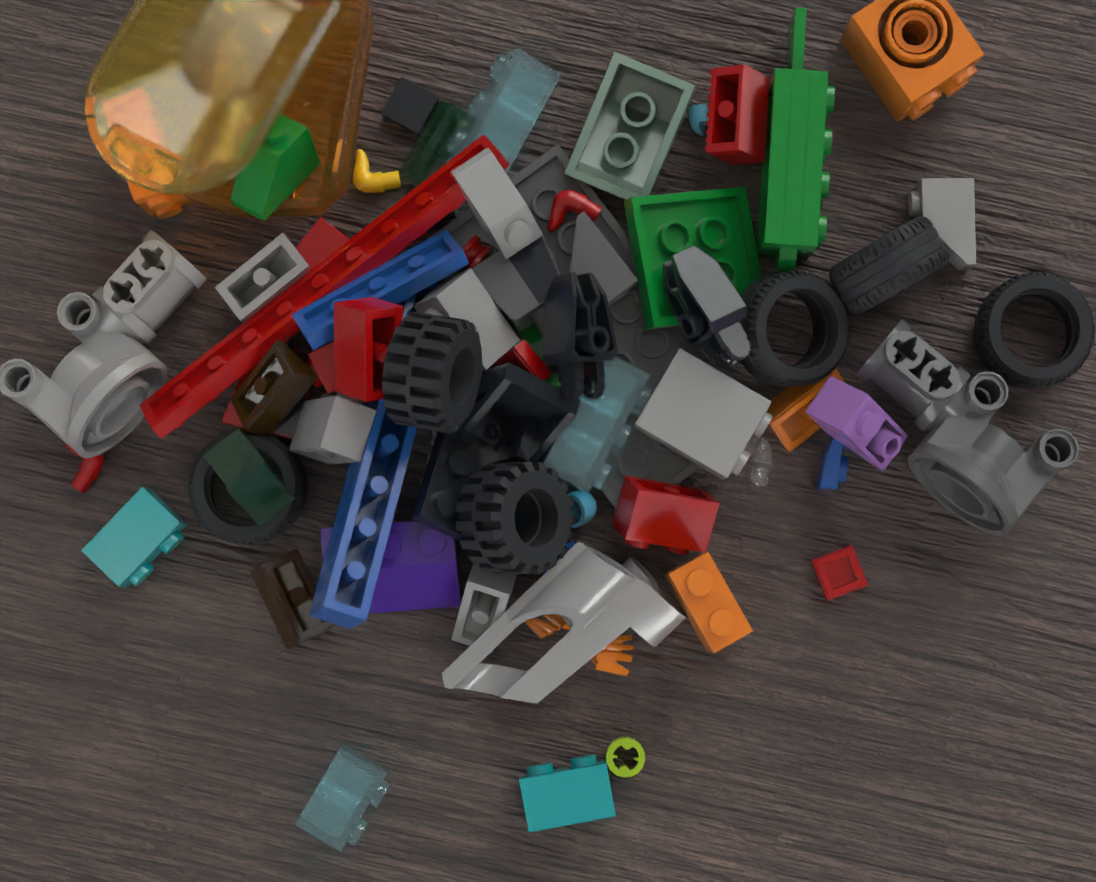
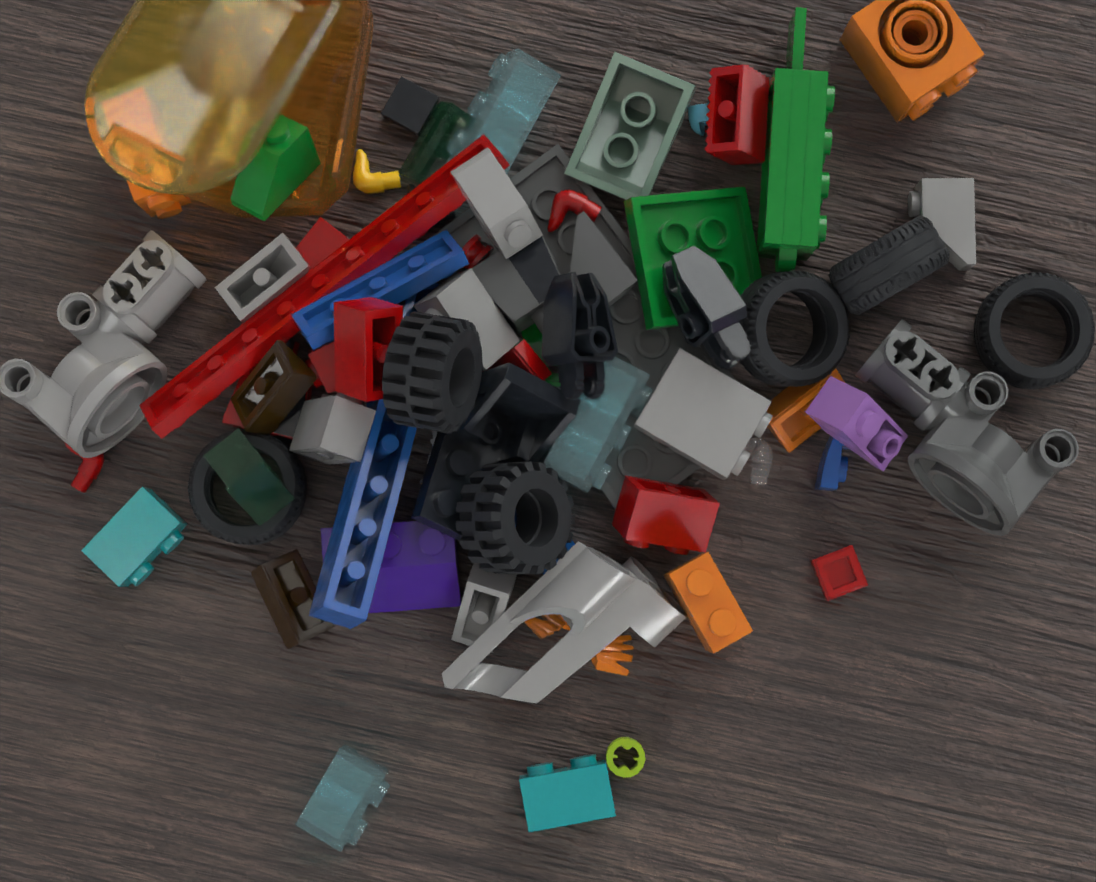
medium azure hinge [567,491,597,528] -> none

